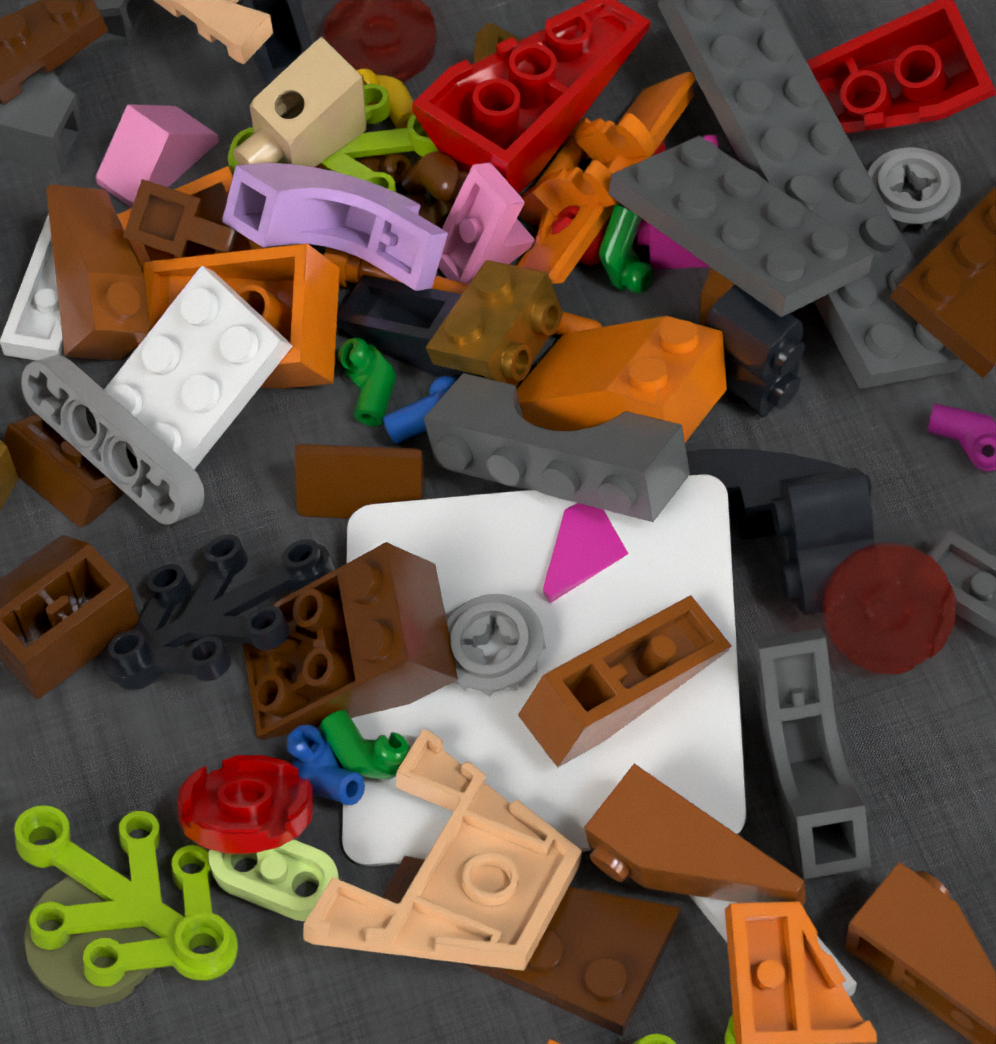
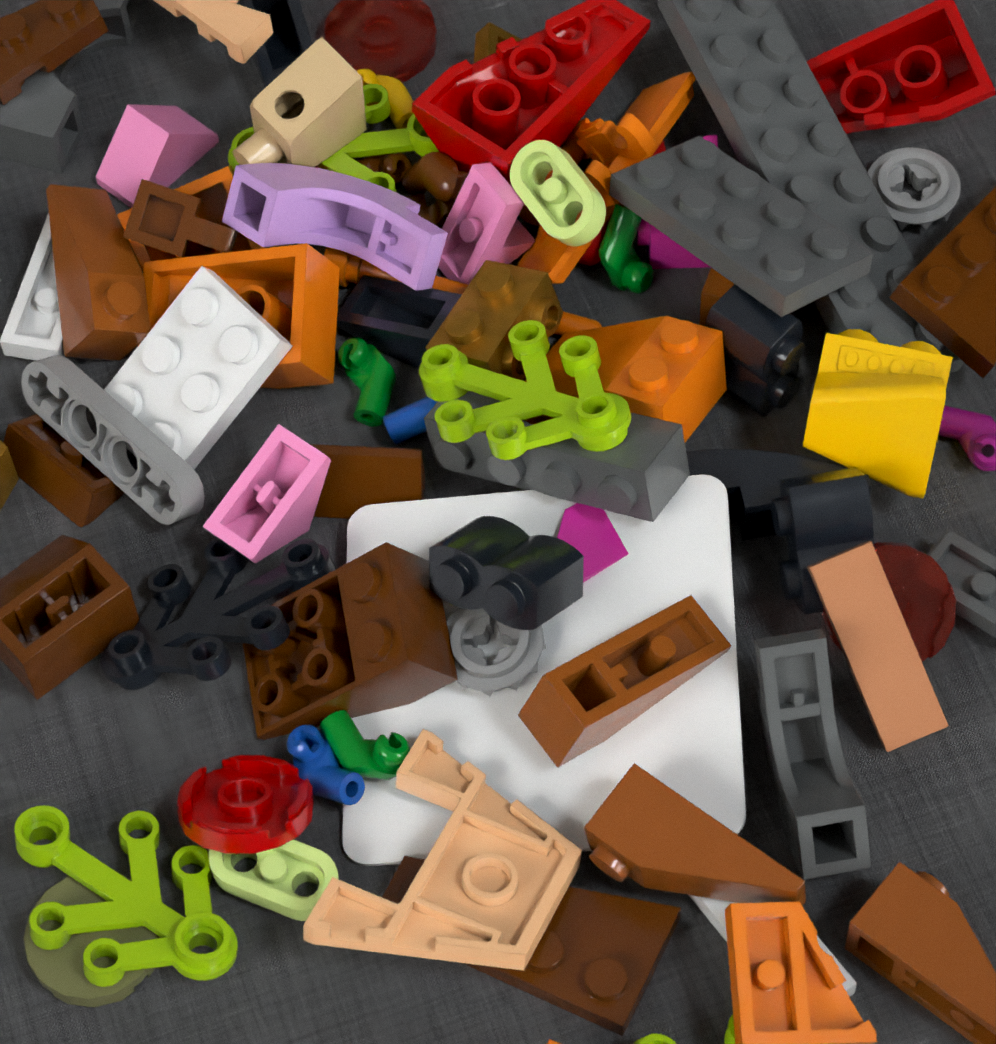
none -> bright pink slope [203,424,331,564]
none -> lime plant [419,320,631,460]
none -> black brick [429,516,584,630]
none -> yellowish green plate [510,140,606,246]
none -> yellow piece [803,329,953,499]
none -> nougat tile [807,541,949,752]

